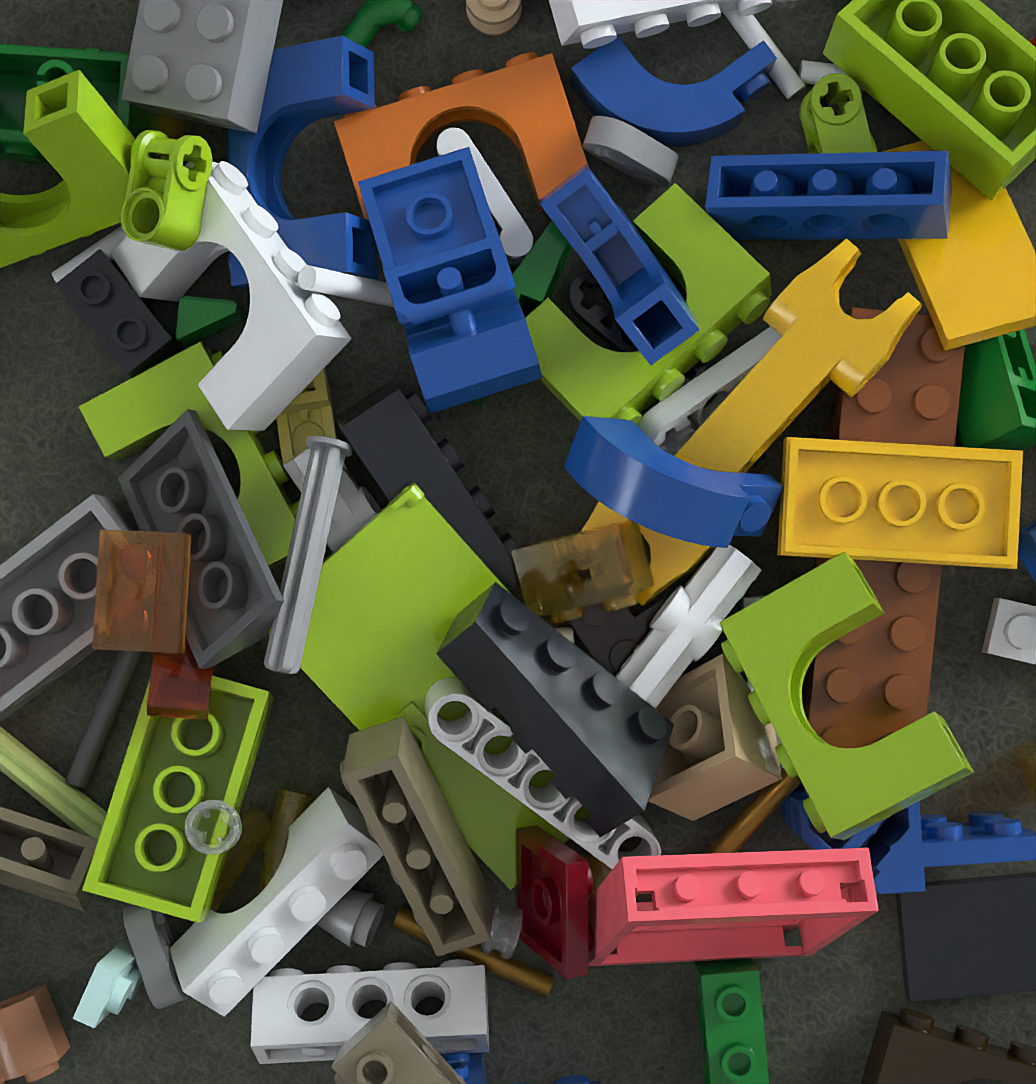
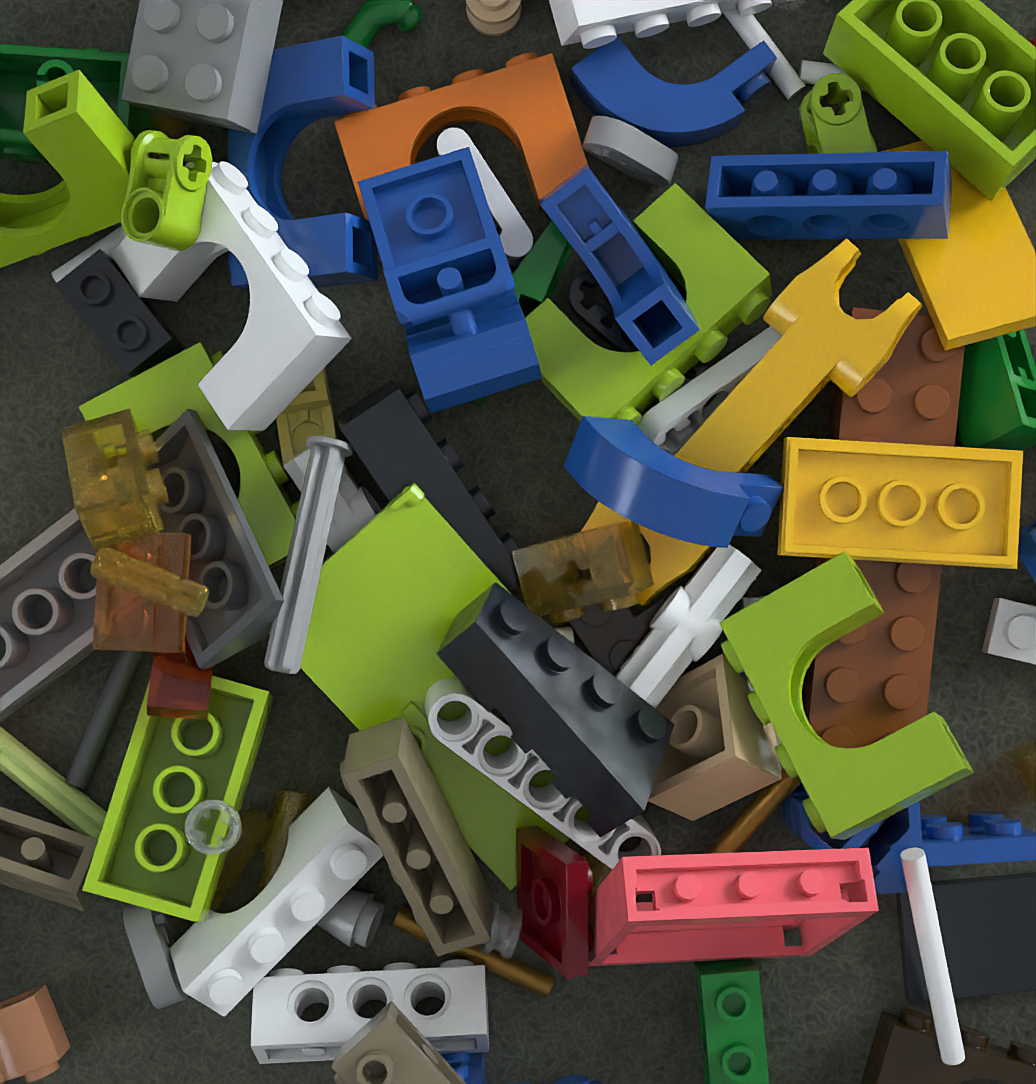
light aqua plate [73,938,142,1028] -> none
green slope [176,296,246,347] -> none
white bar [298,265,394,307] -> none
none -> clear yellow brick [61,408,169,550]
none -> clear yellow axle [90,547,209,617]
none -> white bar [900,847,965,1065]

